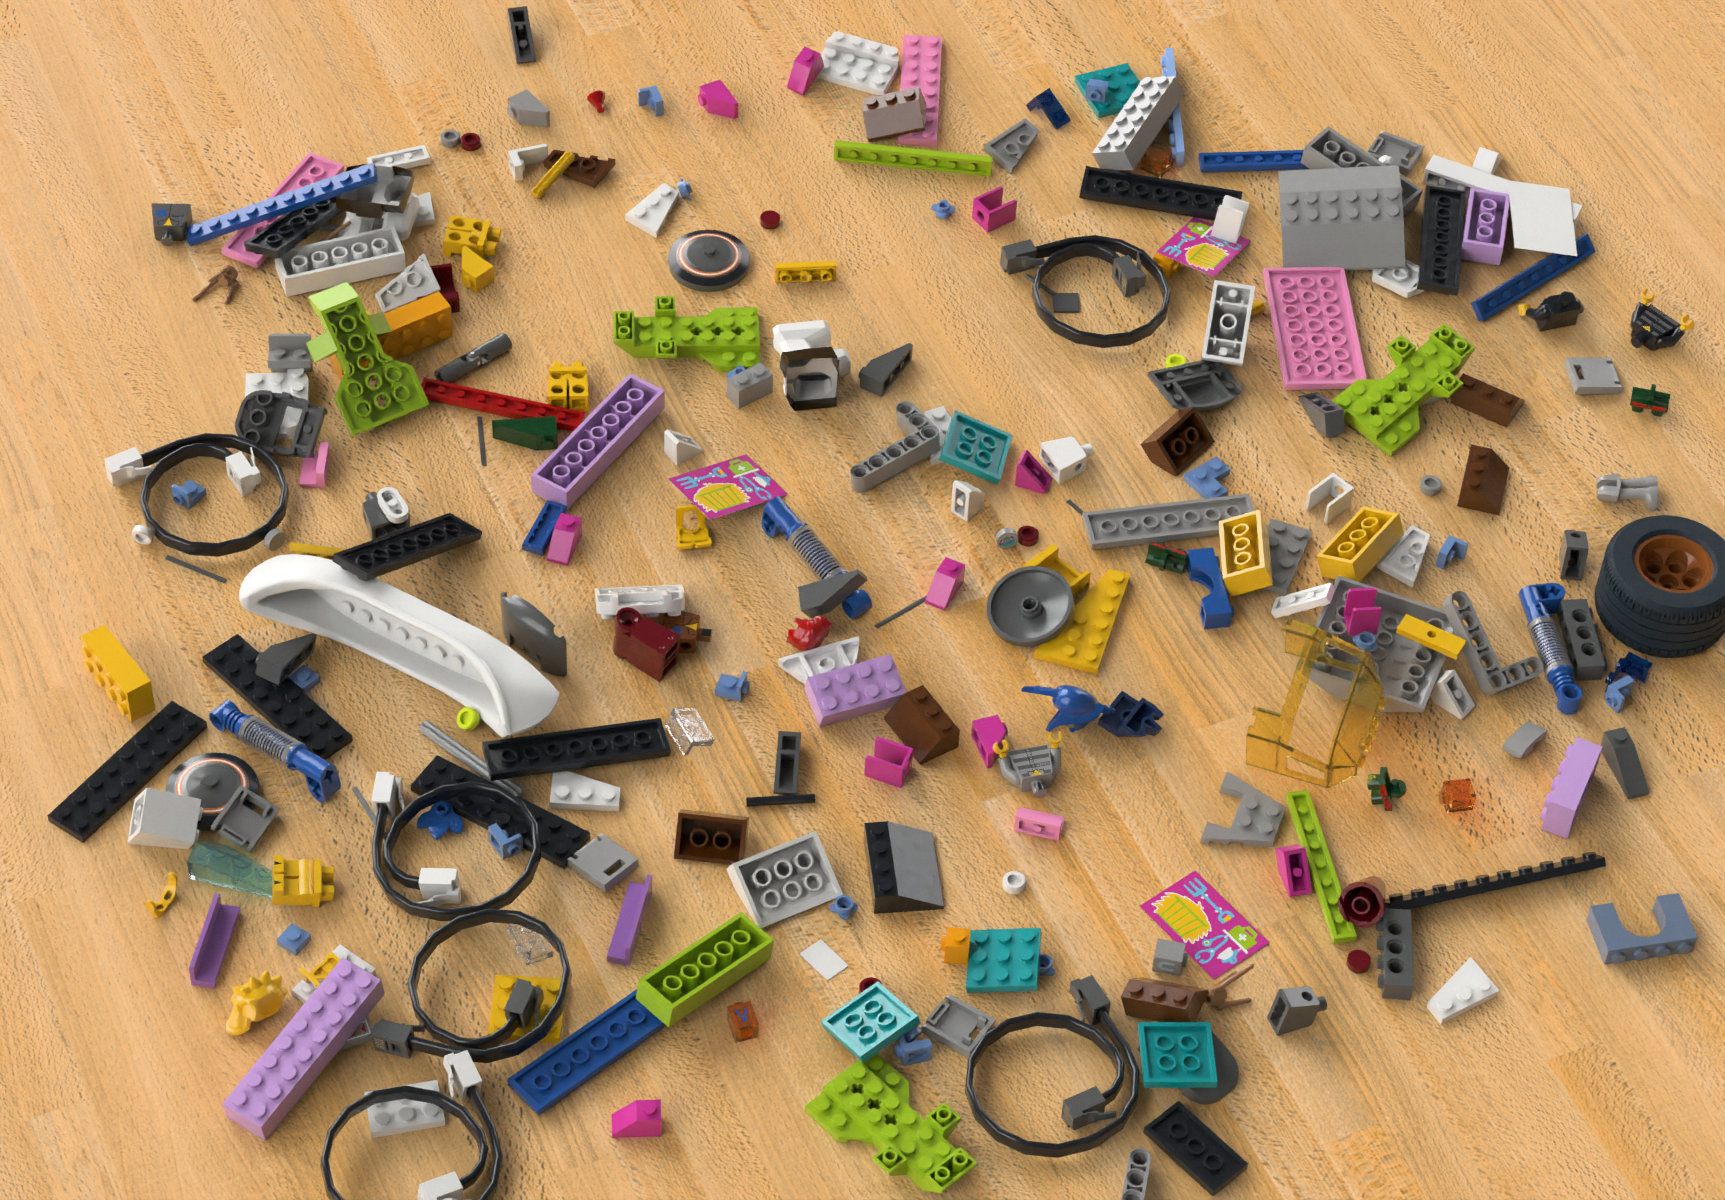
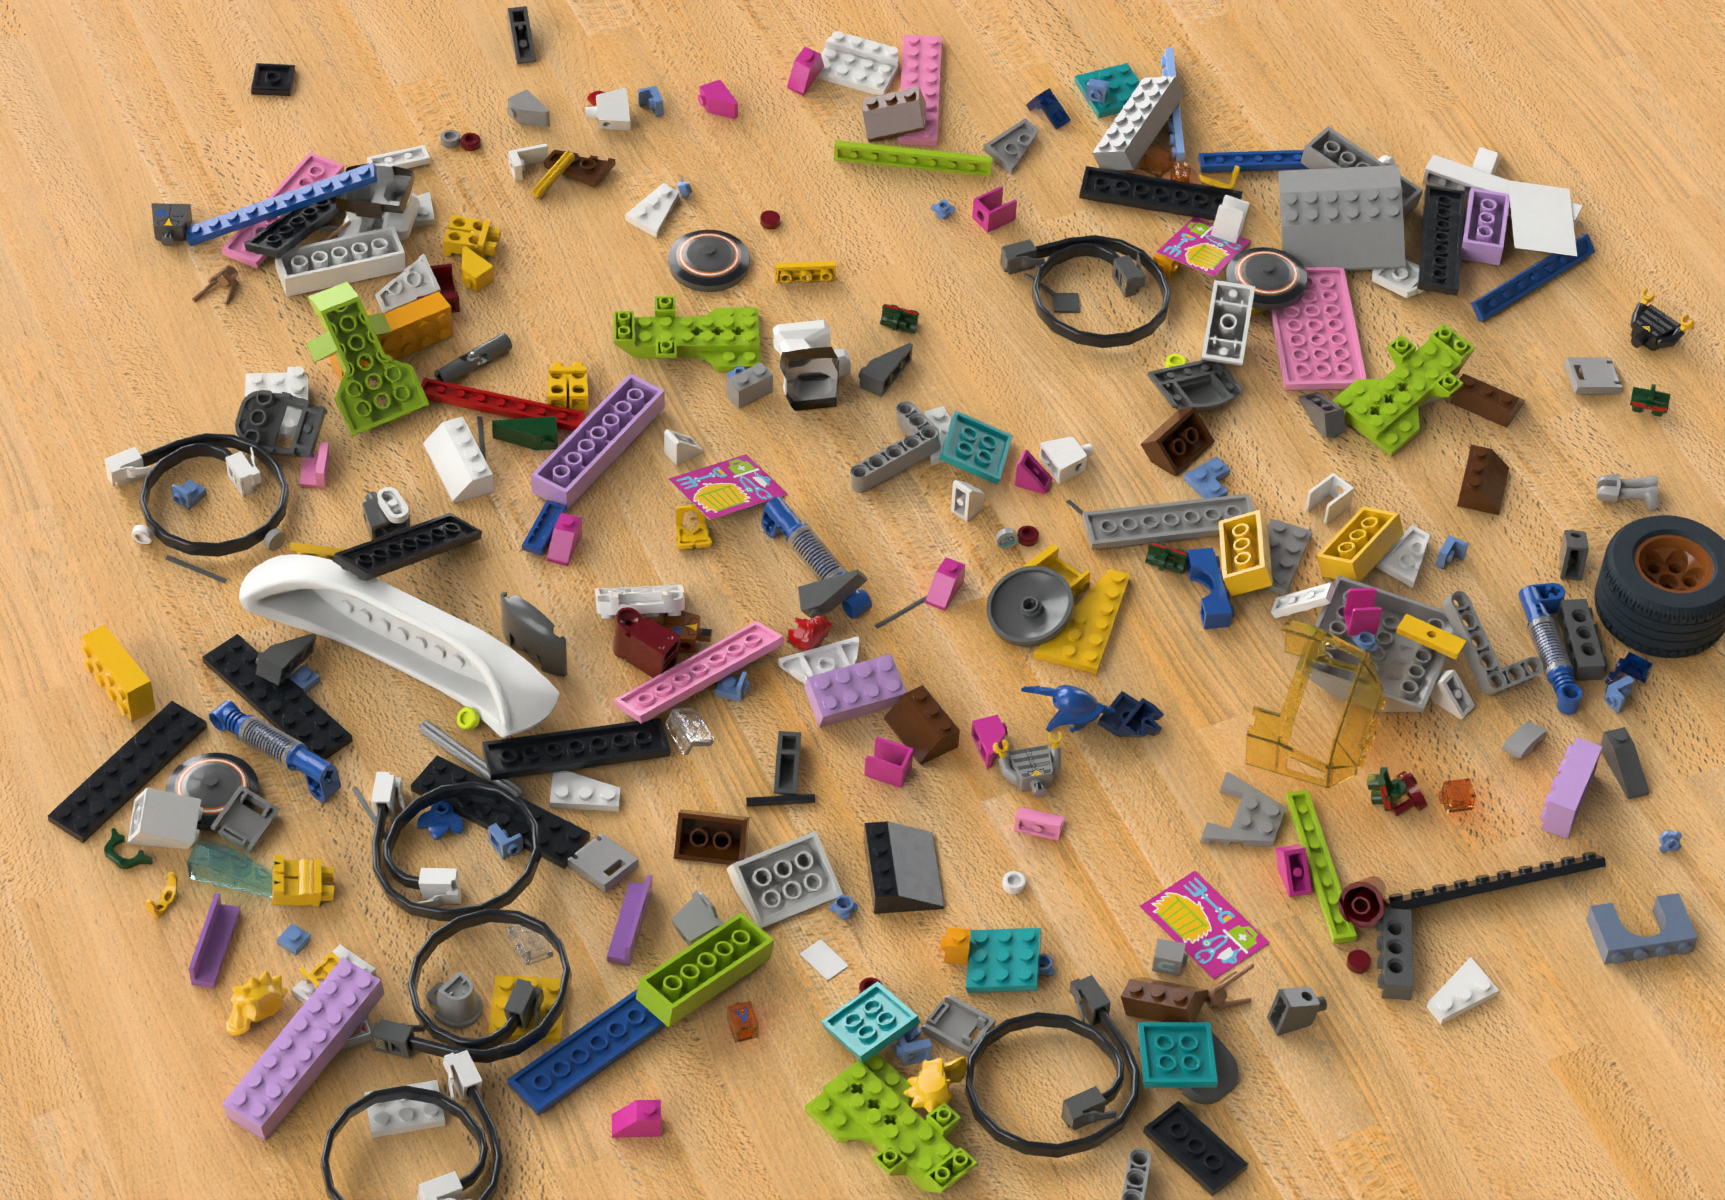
light grey bracket [268,334,313,372] -> none
light grey container [1367,131,1424,176] -> none
light grey tile [1419,476,1442,496] -> none
black torso [1518,291,1584,332] -> none
none -> dark green helmet [104,828,153,869]
none -> black tile [251,63,295,96]
none -> white slope [423,416,494,504]
none -> light grey container [426,971,483,1029]
none -> white torso [585,88,631,130]
none -> bright pink plate [614,621,784,724]
none -> light grey container [671,891,724,946]
none -> dark green hips [880,304,919,334]
none -> yellow head [903,1056,968,1113]
none -> clear orange wheel [1170,161,1191,183]
none -> yellow piece [1199,165,1240,189]
none -> dish [1225,247,1307,310]
none -> dark red piece [1392,771,1428,816]
none -> medium blue plate [1659,830,1682,853]

